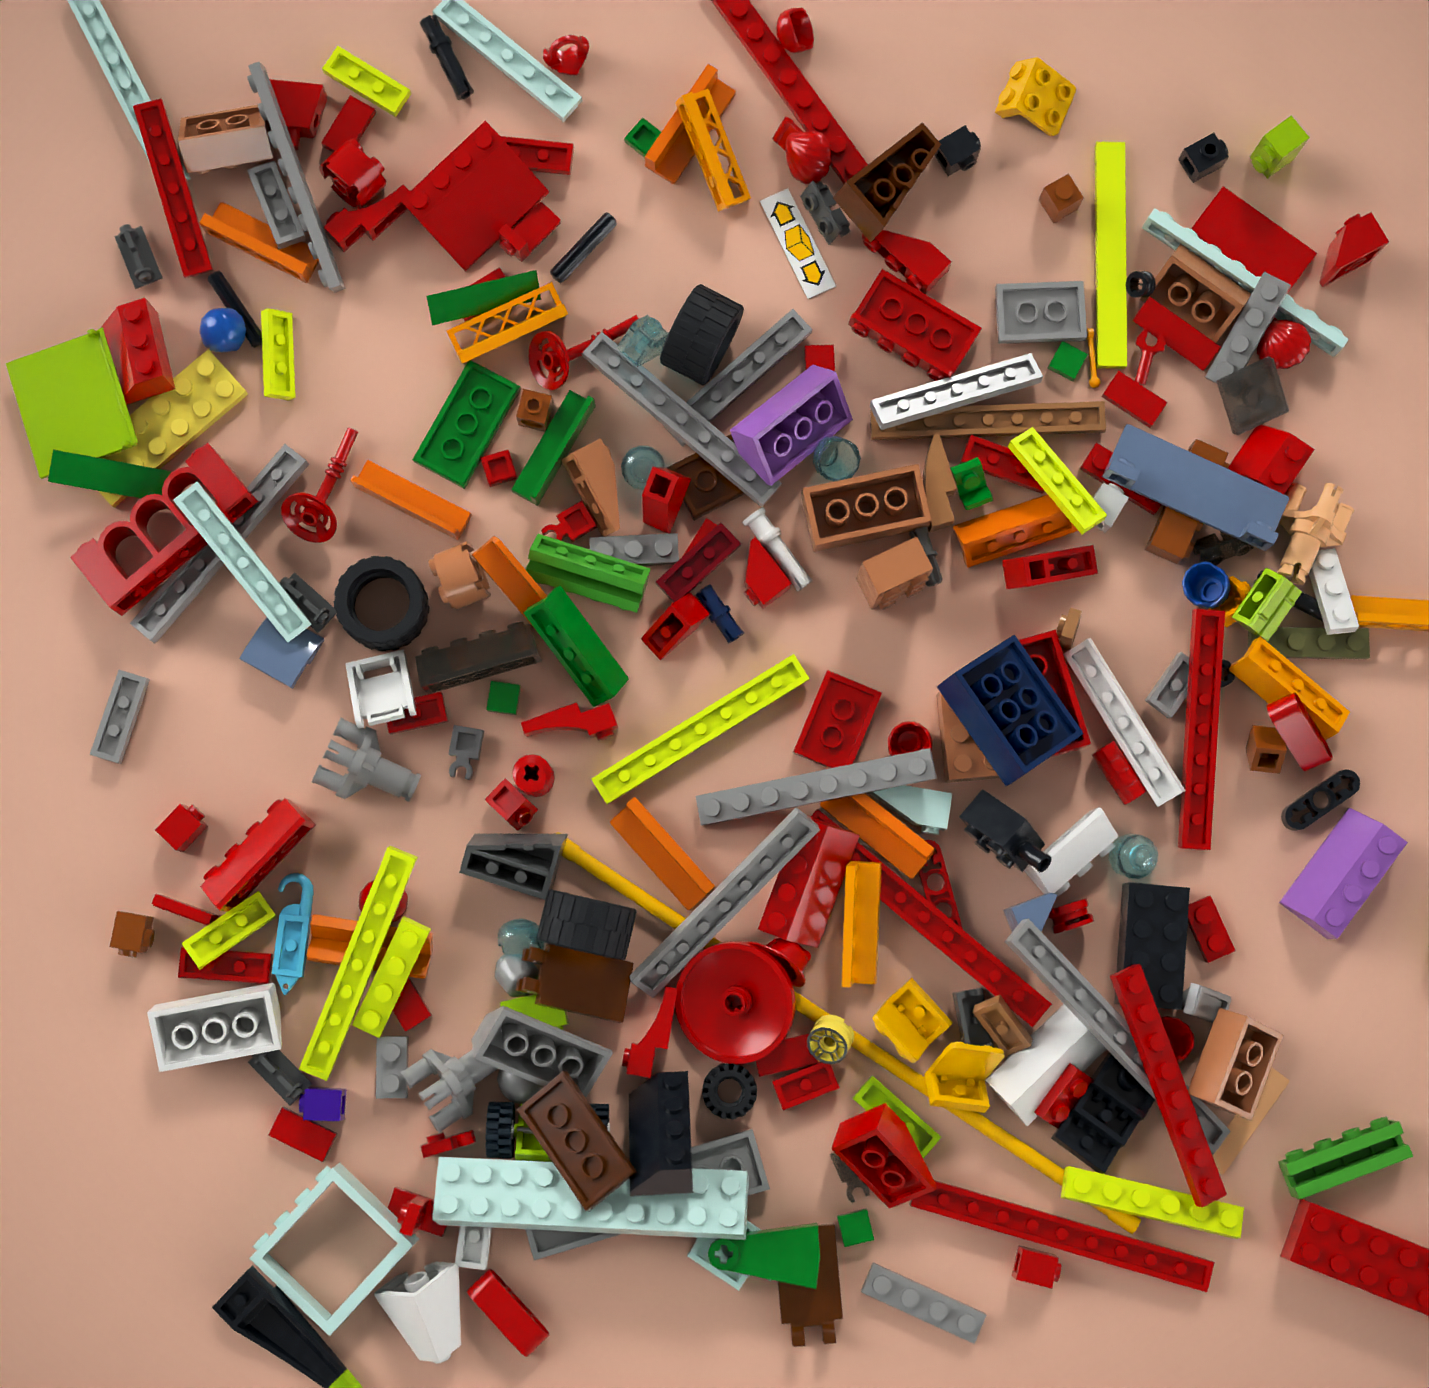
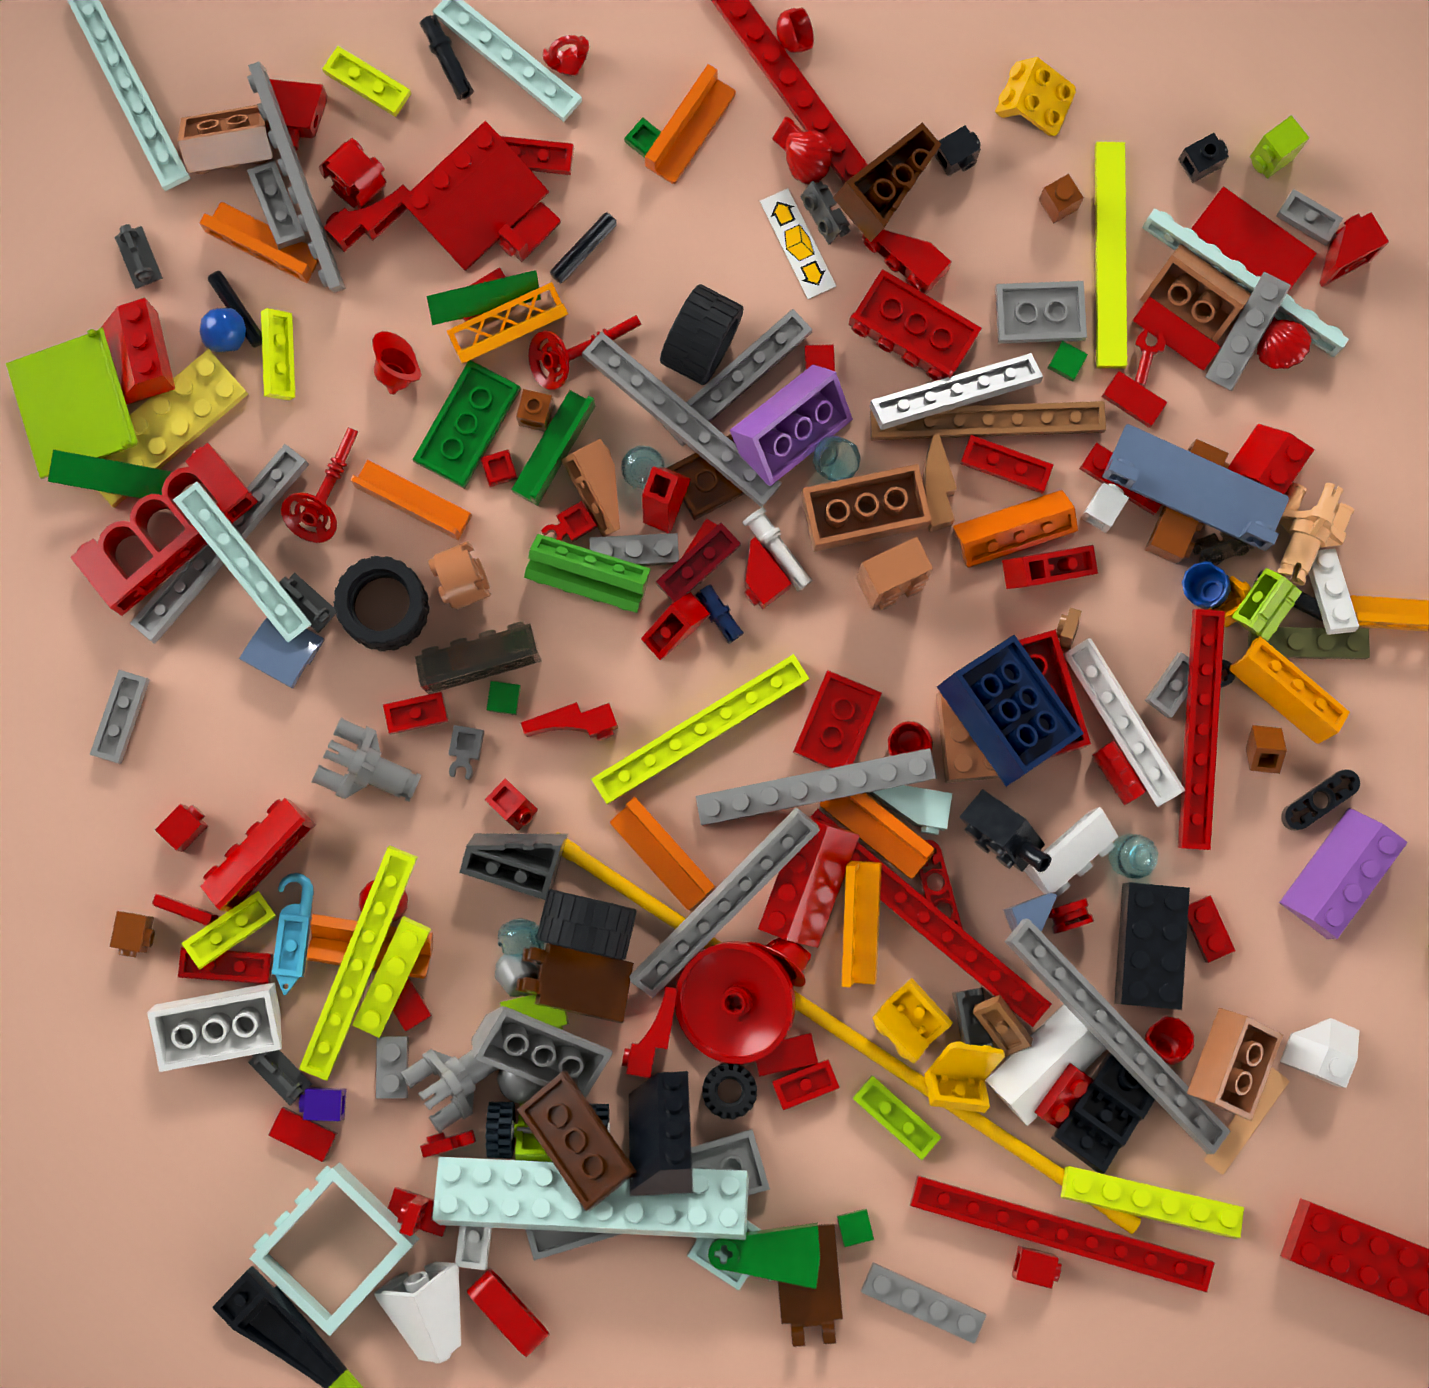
red plate [133,98,214,278] -> none
red tile [321,95,376,152] -> none
white container [345,649,417,729] -> none
orange panel [472,536,547,638] -> none
red piece [512,754,555,797] -> none
green panel [523,585,629,707] -> none
clear light blue slope [616,314,668,367] -> none
light orange fence [675,89,751,212] -> none
light yellow wheel [807,1015,854,1064] -> none
clear smoke bar [829,1151,870,1203] -> none
red slope [831,1103,937,1209] -> none
dark grey axle [909,527,943,587] -> none
green bracket [950,457,993,510] -> none
neon yellow plate [1008,427,1107,535] -> none
light orange hinge [1087,328,1100,388] -> none
red plate [1110,964,1227,1207] -> none
black bush [1126,271,1156,298] -> none
light grey tile [1182,983,1232,1023] -> none
clear smoke plate [1216,356,1289,435] -> none
red beam [1266,692,1333,772] -> none
bright green brick [1278,1117,1413,1200] -> none
none -> red piece [372,331,422,395]
none -> light grey plate [1276,189,1343,246]
none -> white slope [1280,1018,1359,1088]

